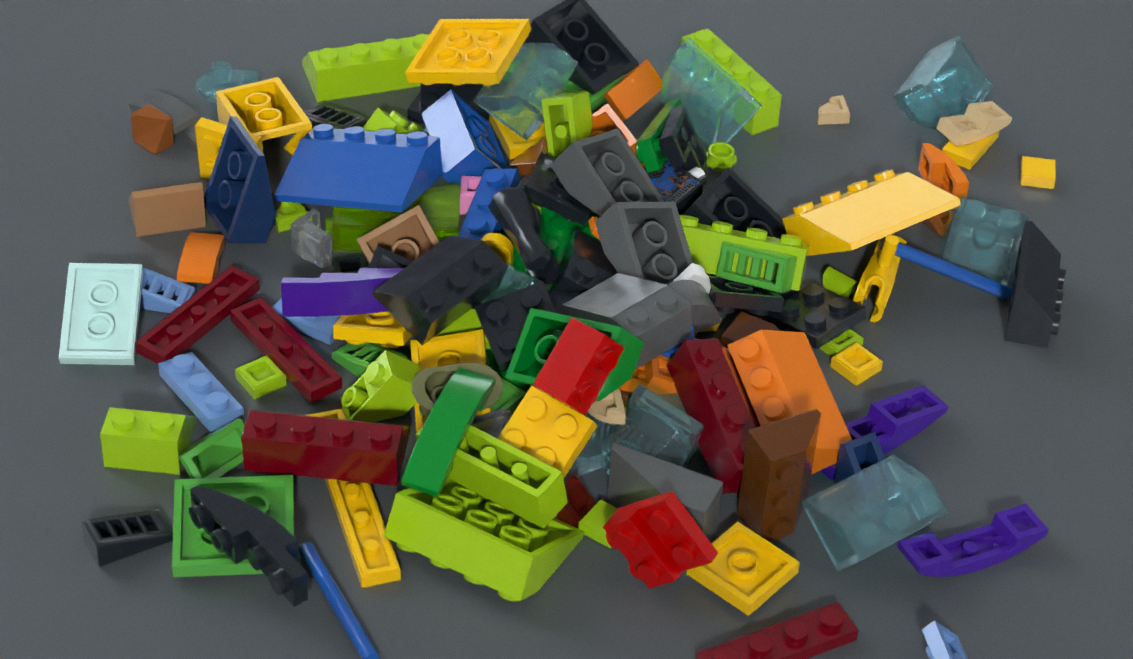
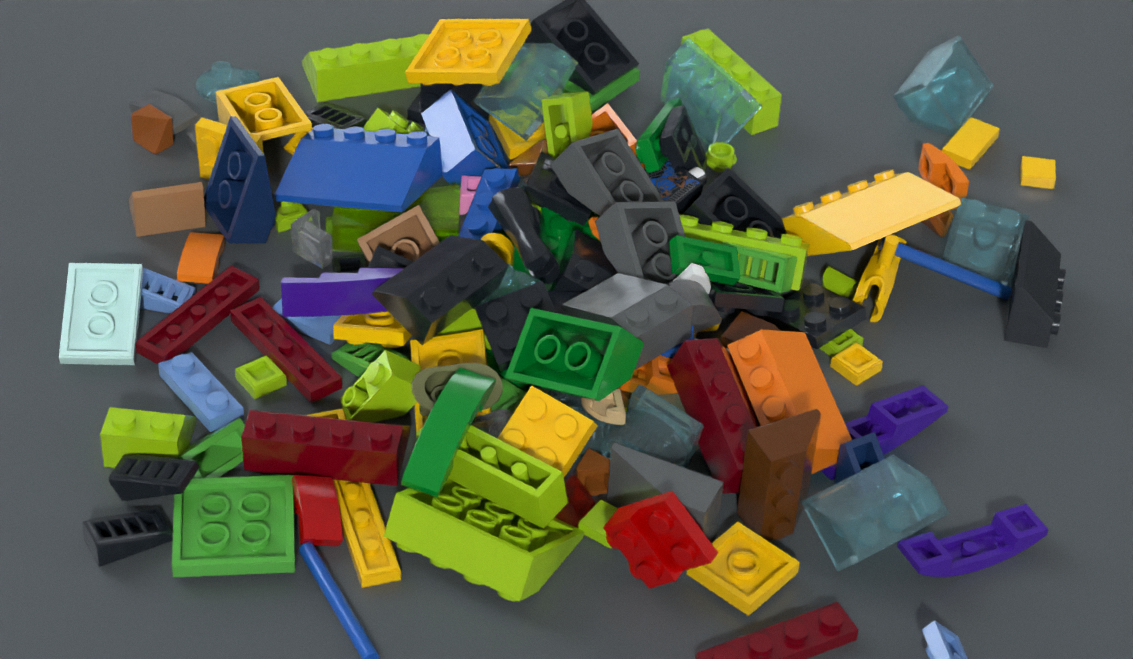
black slope [189,486,308,607] -> none
red brick [533,318,624,415] -> none
orange slope [603,59,666,121] -> none
tan tile [817,95,850,125] -> none
tan slope [936,101,1012,146] -> none
none -> black slope [108,455,199,501]
none -> red slope [292,475,343,546]
none -> dark orange slope [575,448,610,498]
none -> green plate [669,235,741,285]

